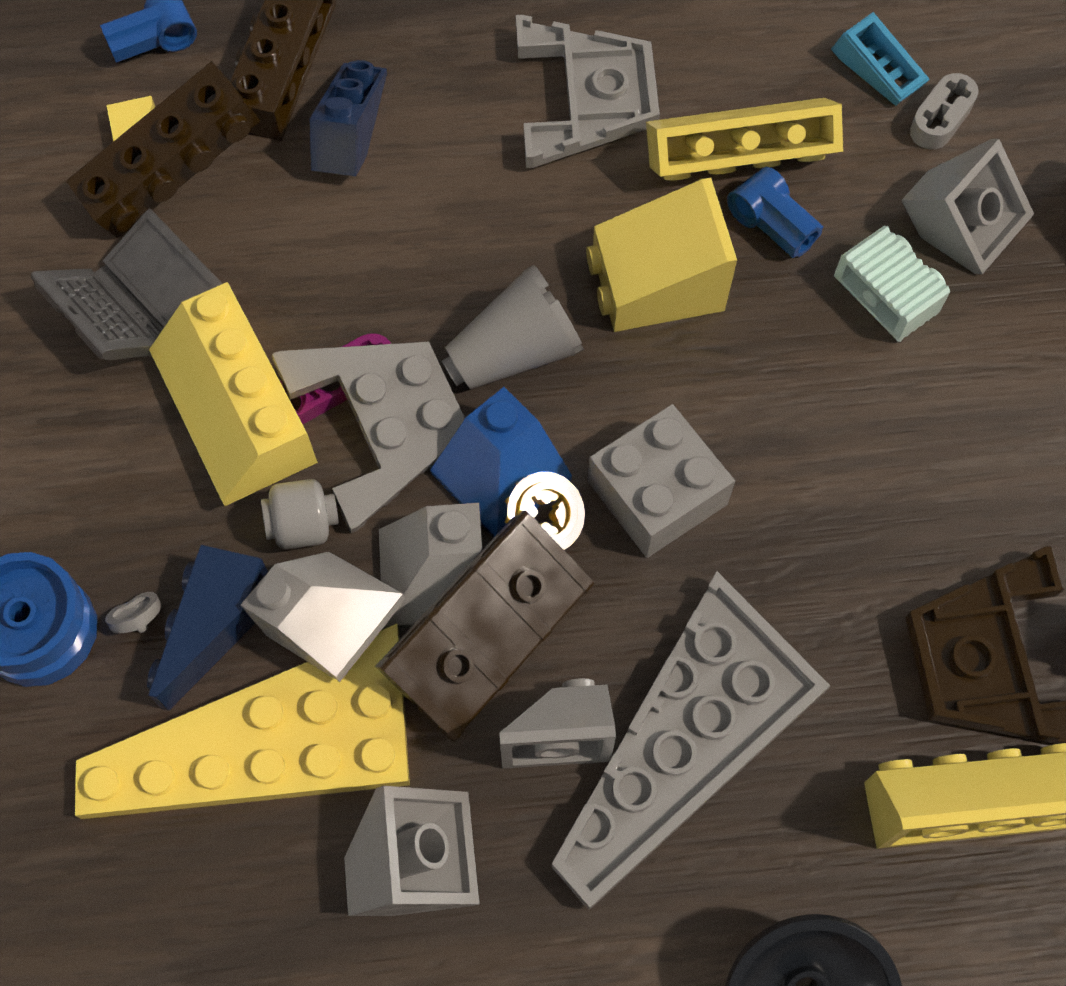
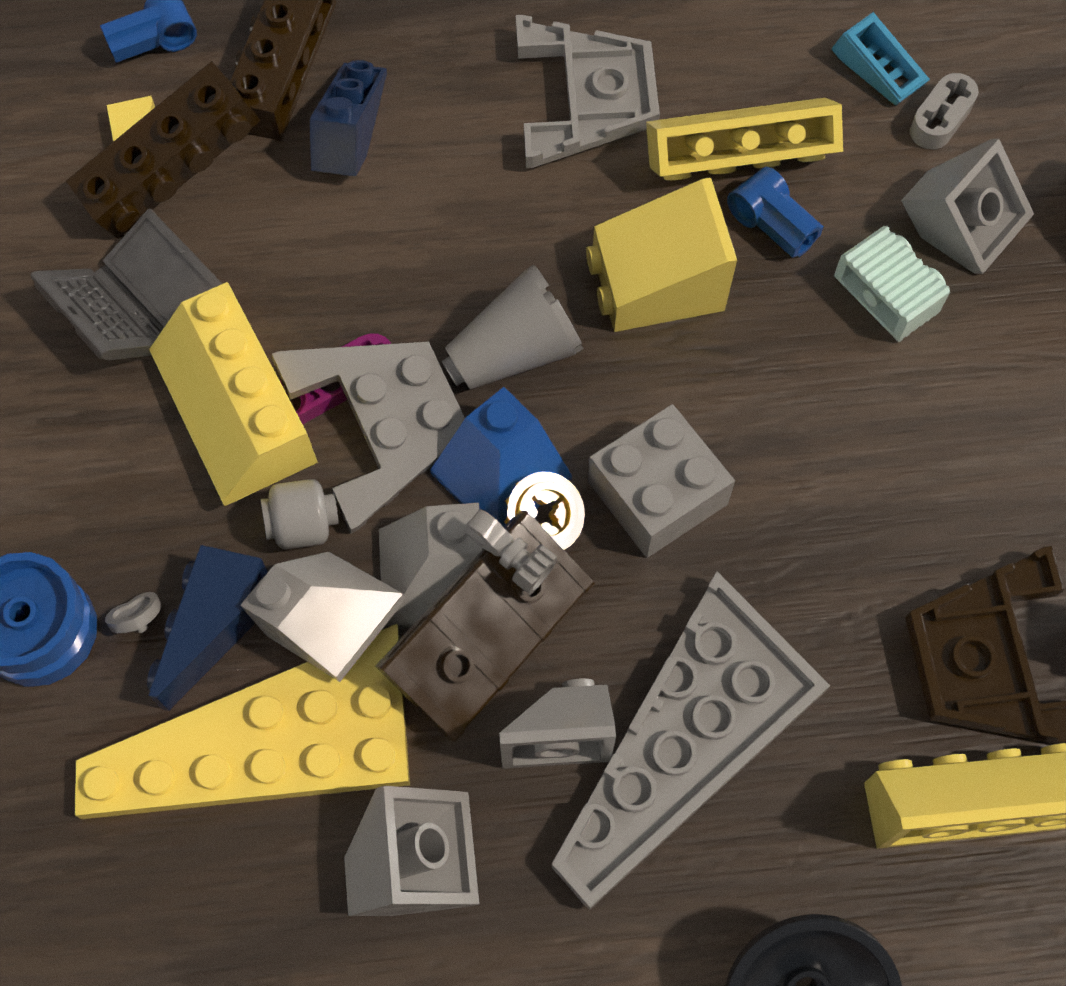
none -> light grey piece [466,509,557,595]

